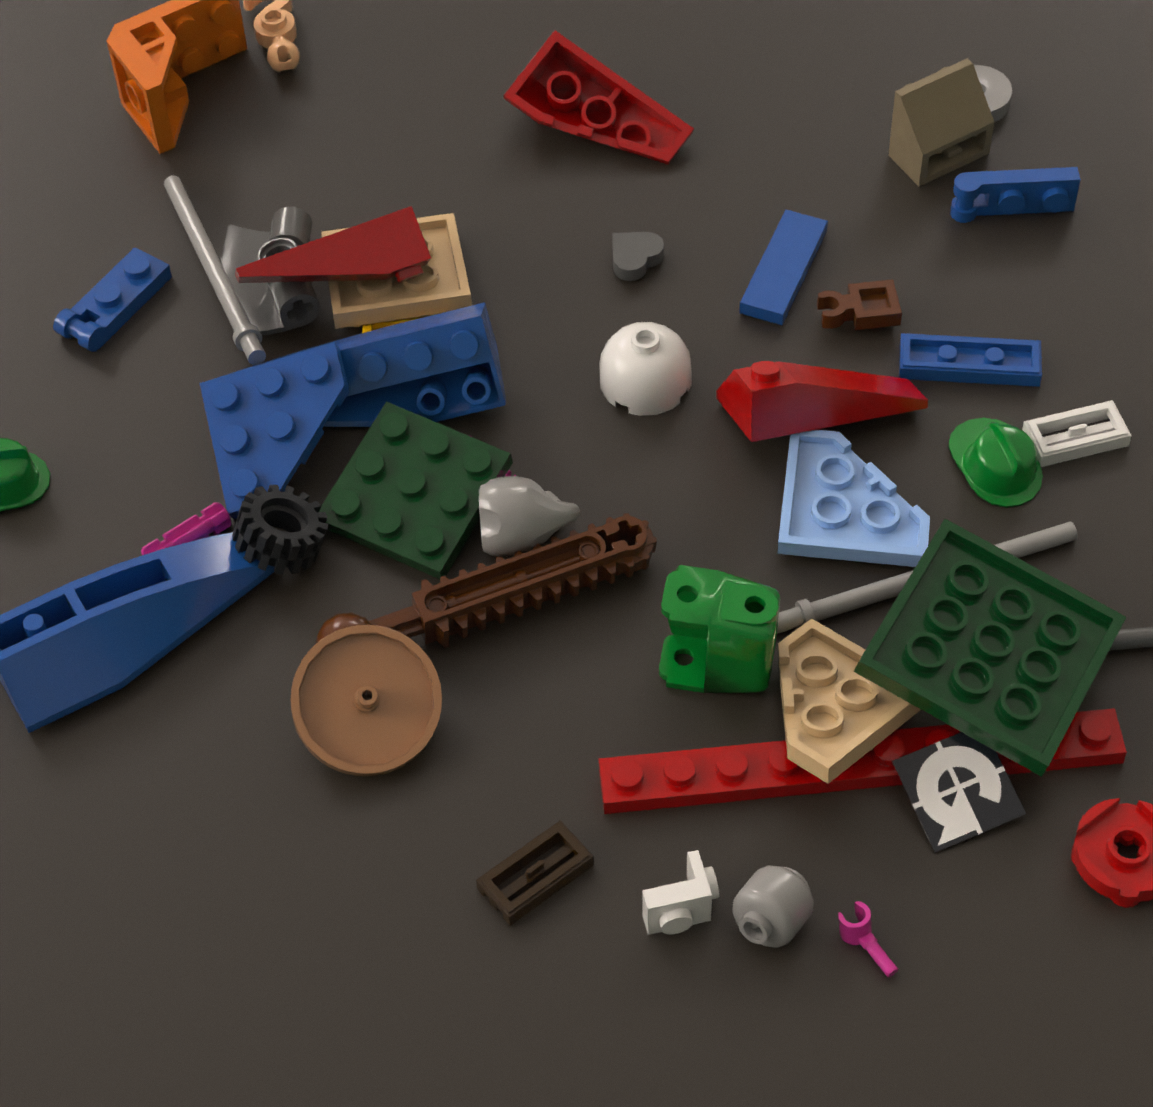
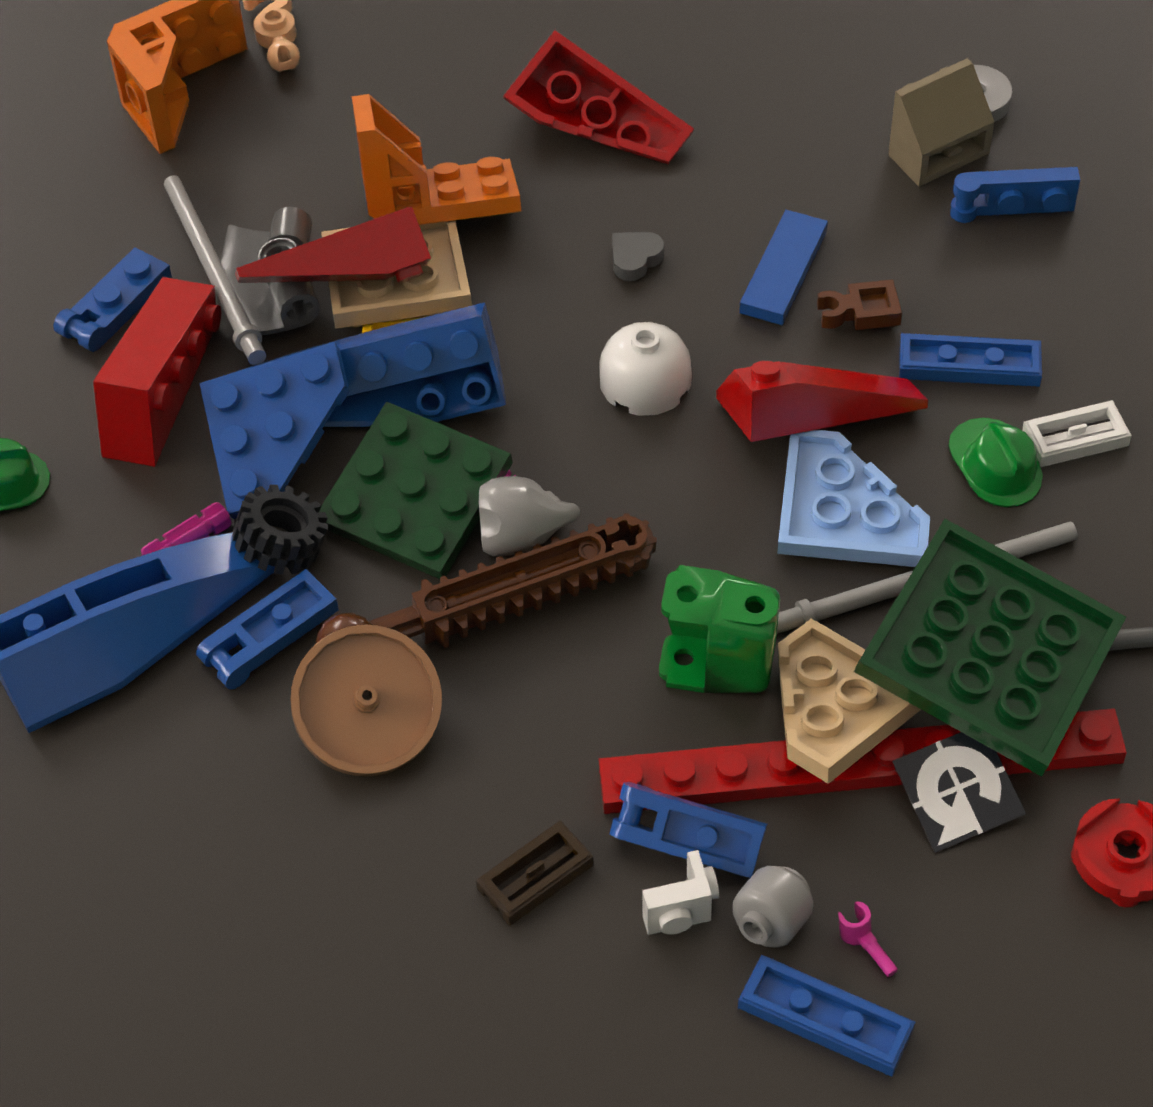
none -> red wedge [93,277,222,467]
none -> blue plate [196,569,339,690]
none -> orange bracket [352,94,522,225]
none -> blue plate [609,782,767,878]
none -> blue tile [738,954,916,1077]

